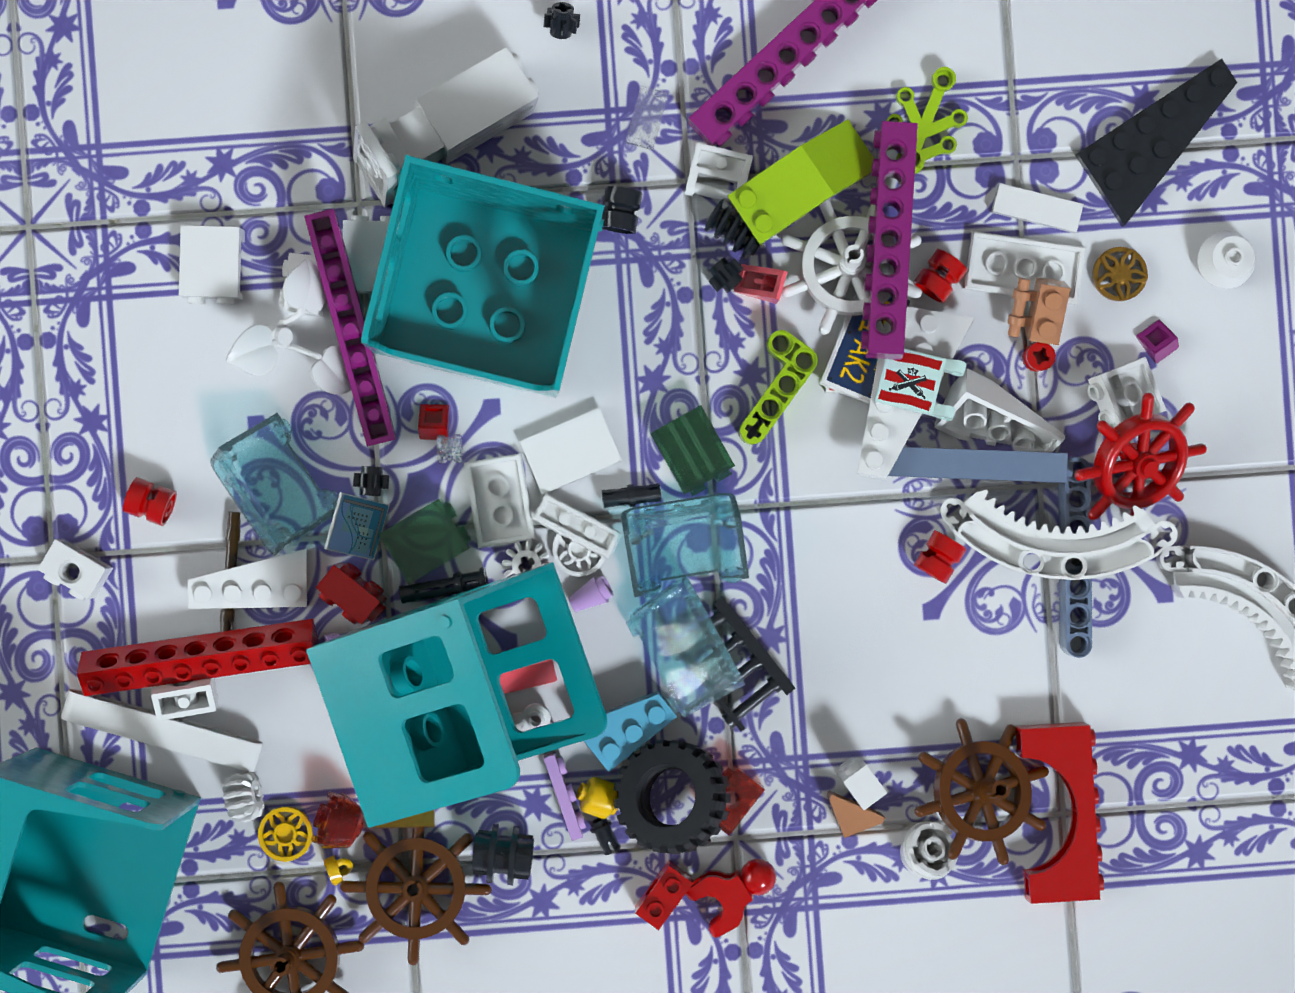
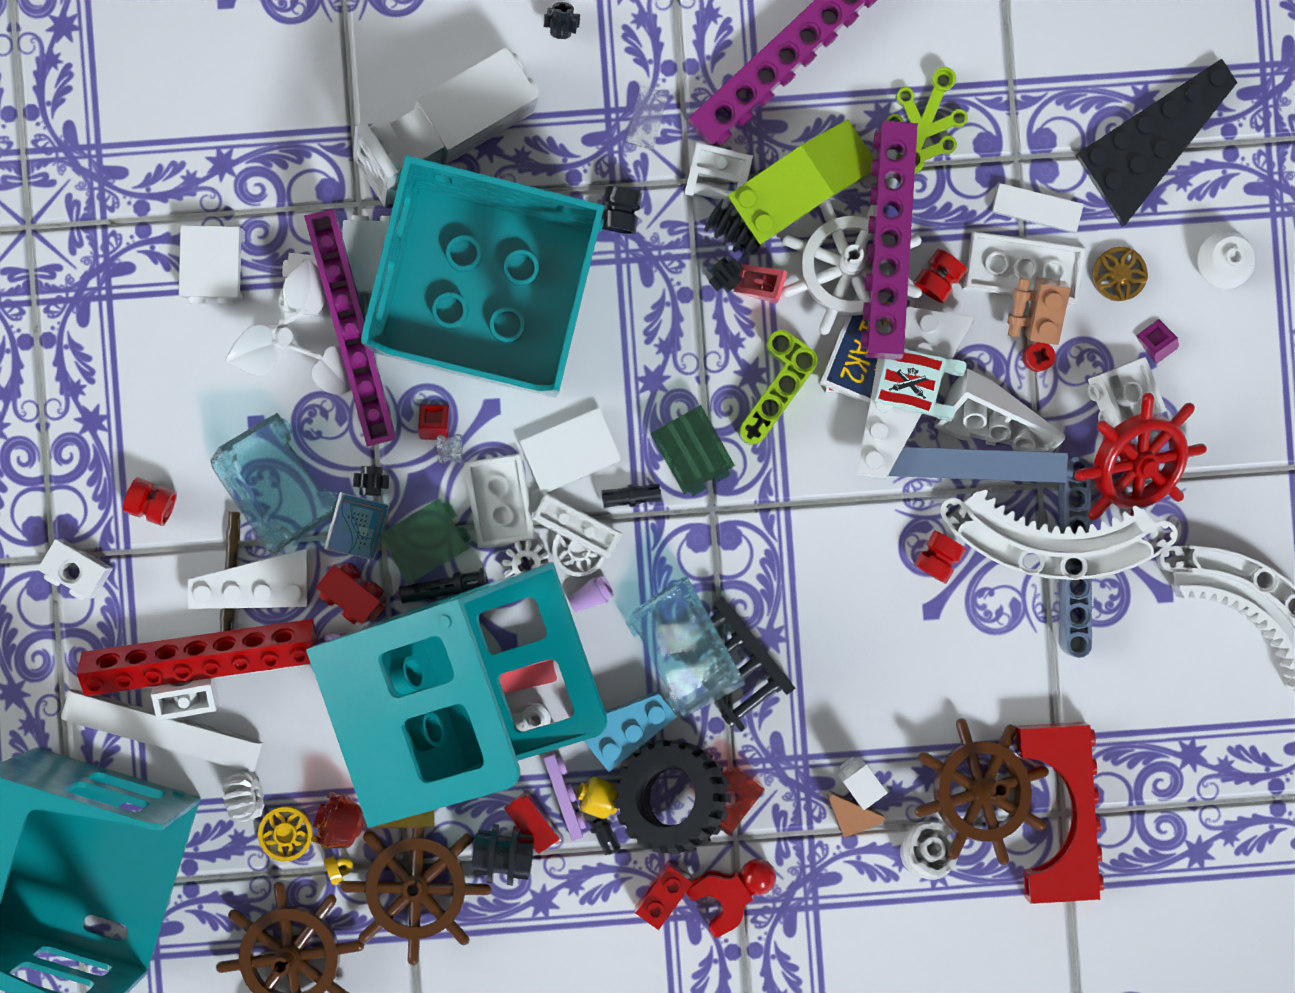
clear light blue windscreen [621,493,749,597] -> none
none -> red panel [504,790,562,855]

